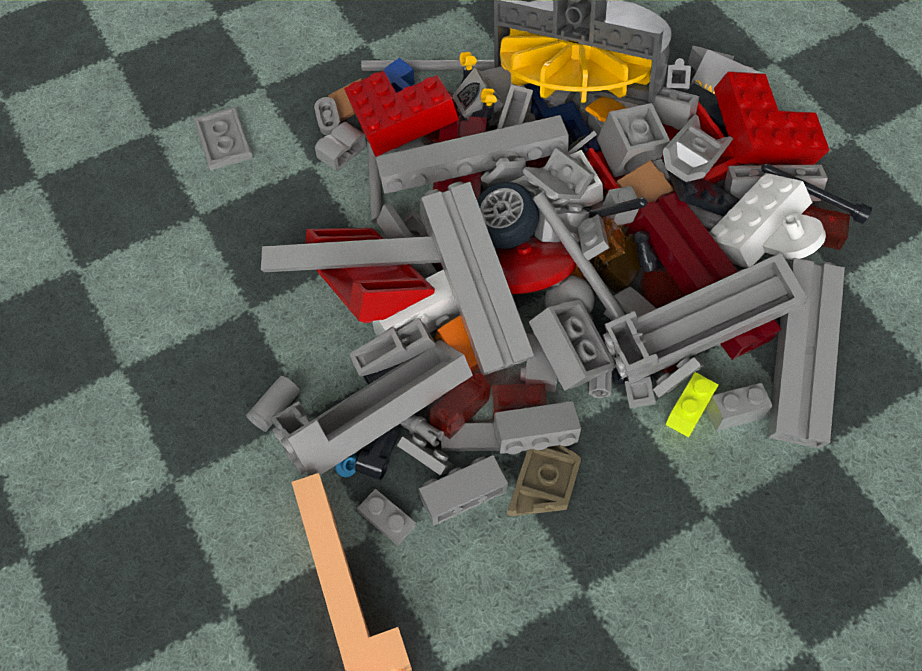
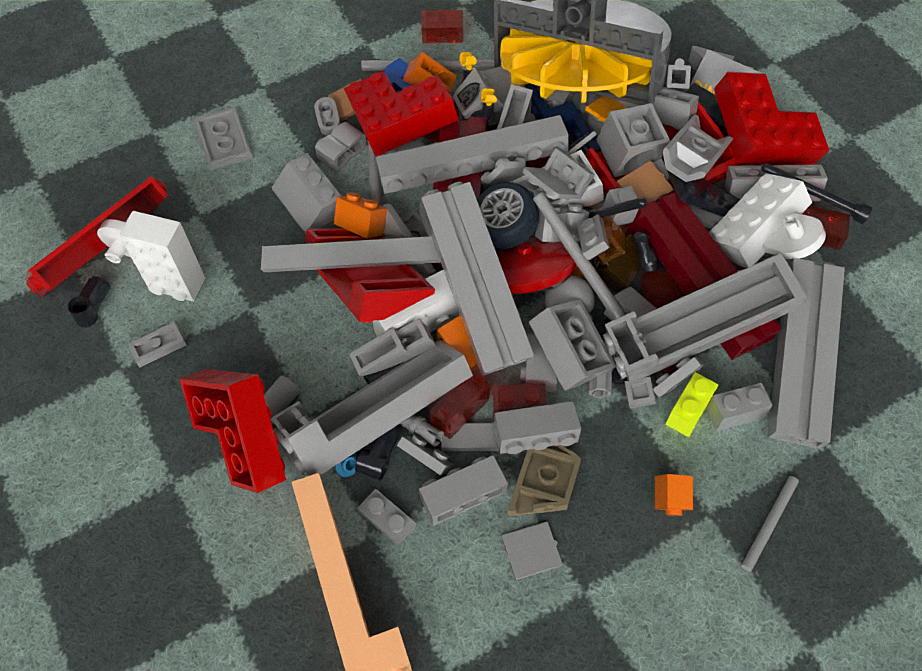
none -> red panel [25,176,169,297]
none -> black piece [68,276,111,328]
none -> white brick [97,211,205,302]
none -> light grey plate [128,322,186,368]
none -> red brick [179,369,286,493]
none -> light grey slope [272,153,341,234]
none -> orange brick [334,192,387,239]
none -> orange brick [403,52,457,94]
none -> clear red brick [422,10,463,44]
none -> light grey piece [501,522,563,580]
none -> orange brick [655,474,693,516]
none -> light grey bar [741,476,799,572]

